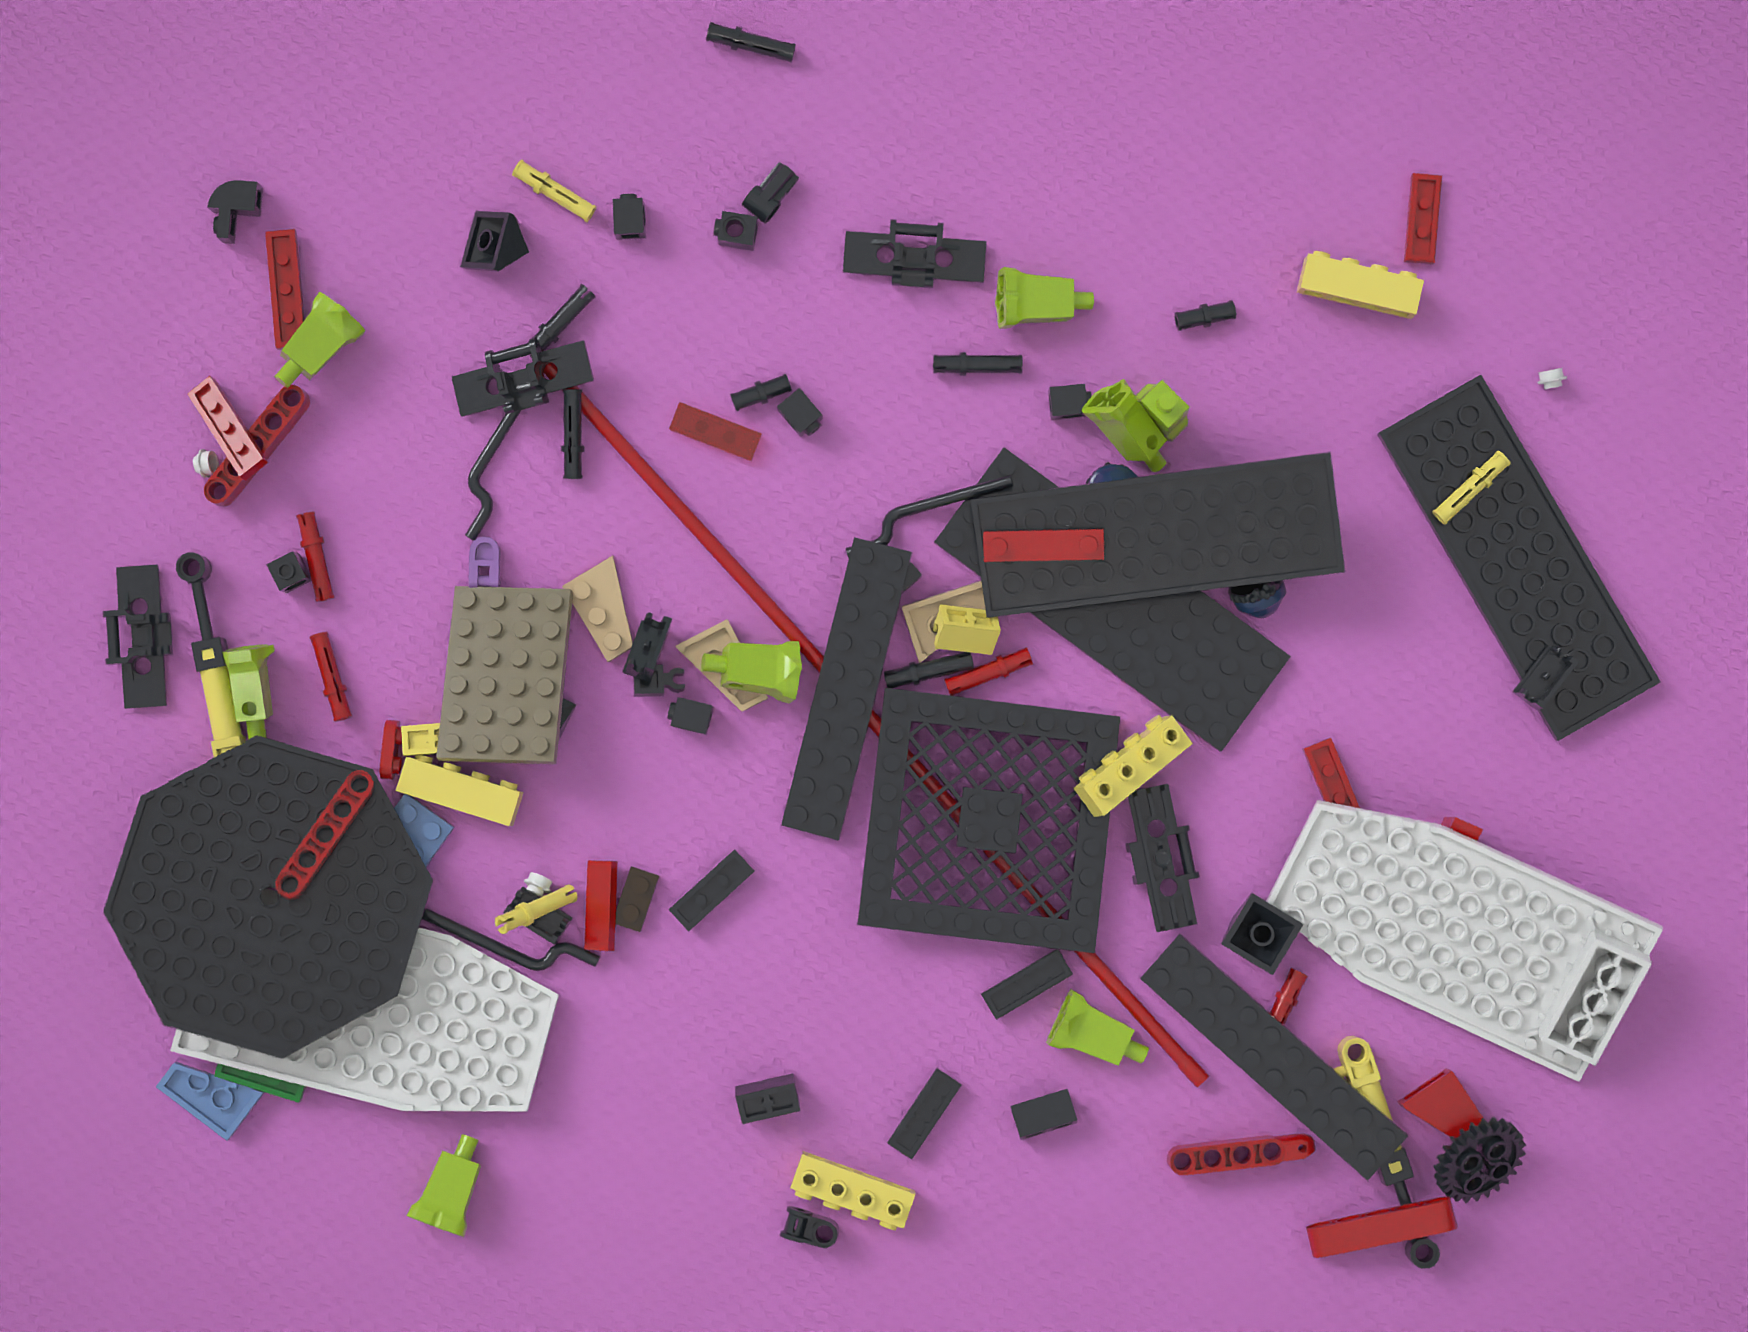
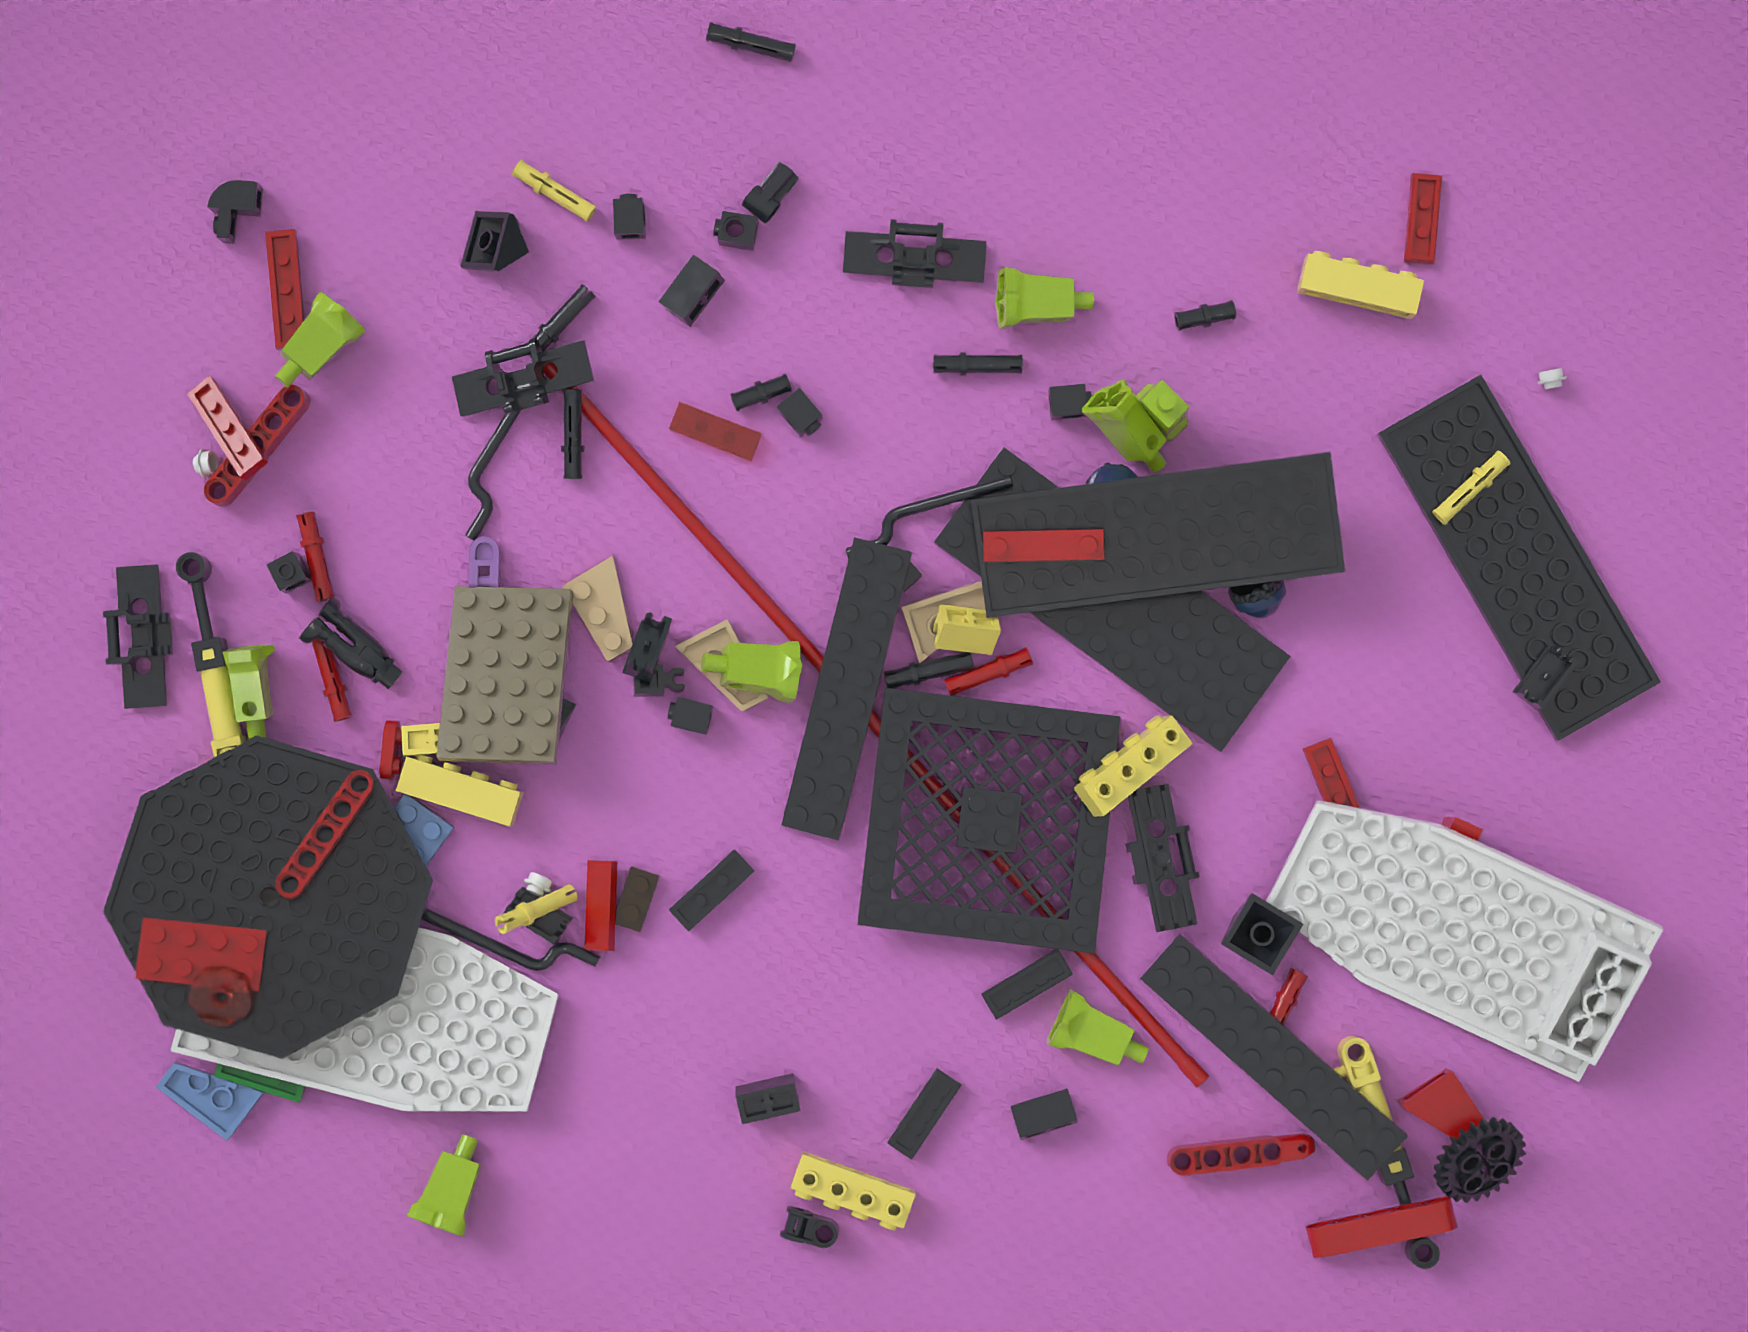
none -> red plate [135,918,267,992]
none -> clear red plate [189,966,253,1027]
none -> black piece [299,596,403,689]
none -> black hinge [659,254,725,327]

